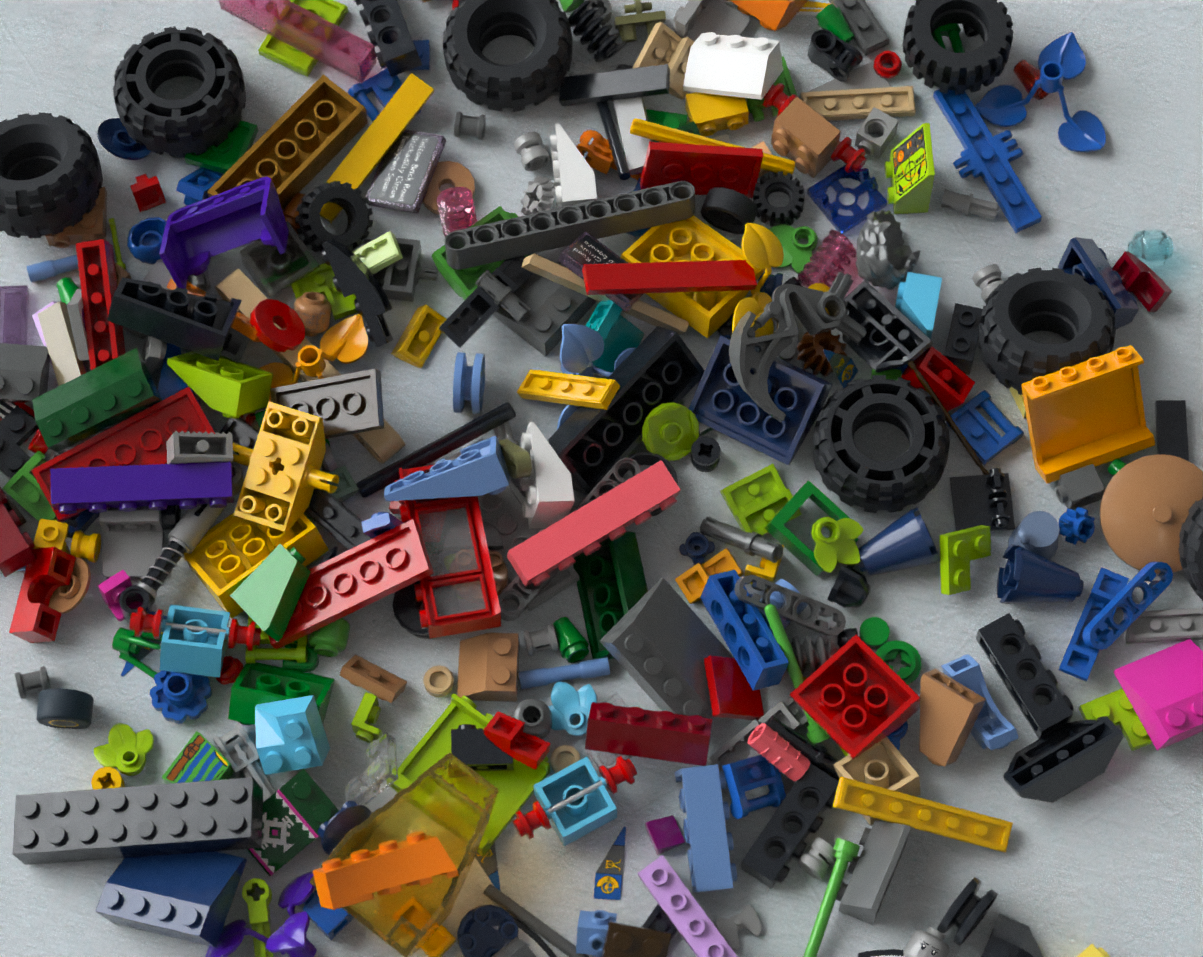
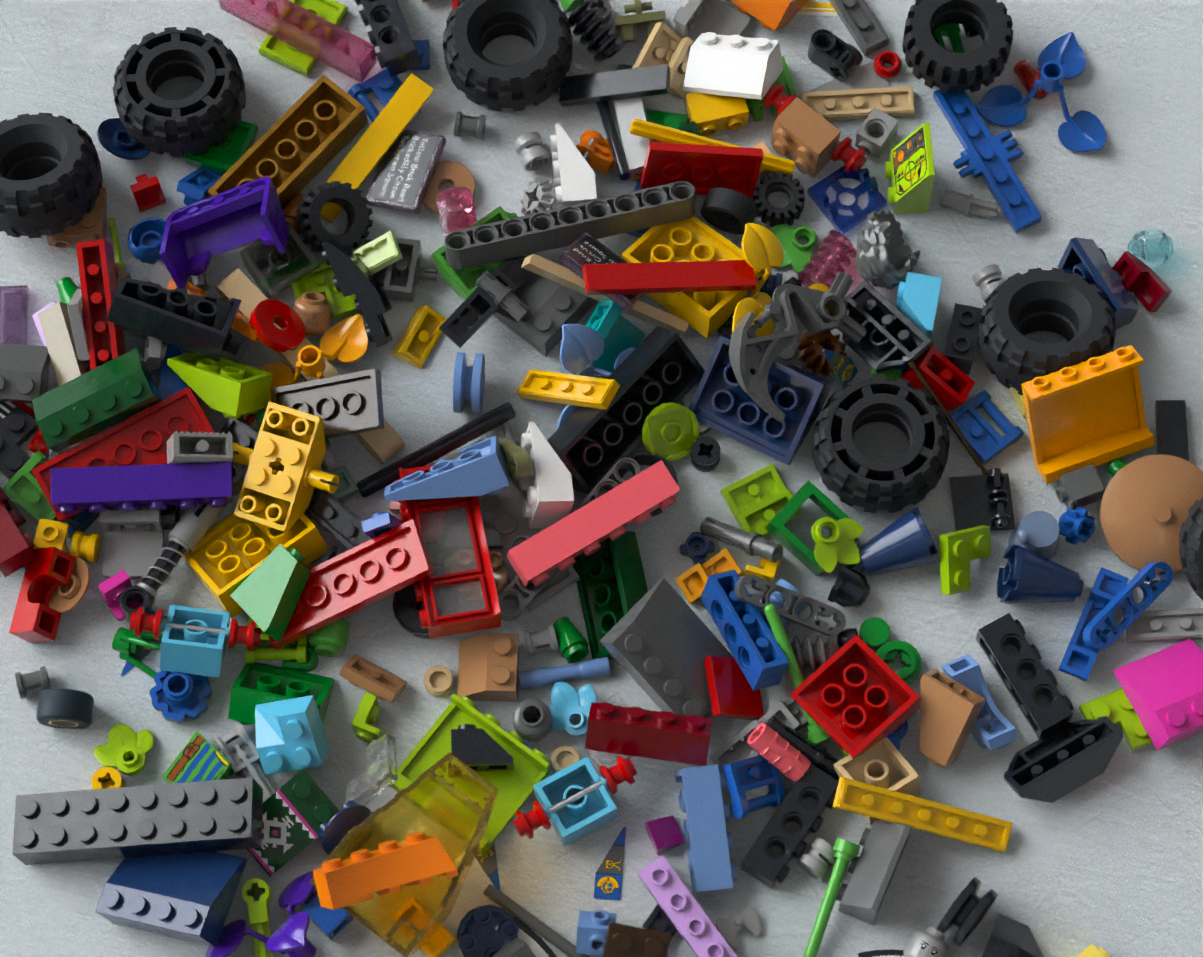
medium blue piece [27,255,115,283] -> none
red plate [215,656,243,685] -> none
red slope [483,711,551,770] -> none
green cone [815,4,855,43] -> none

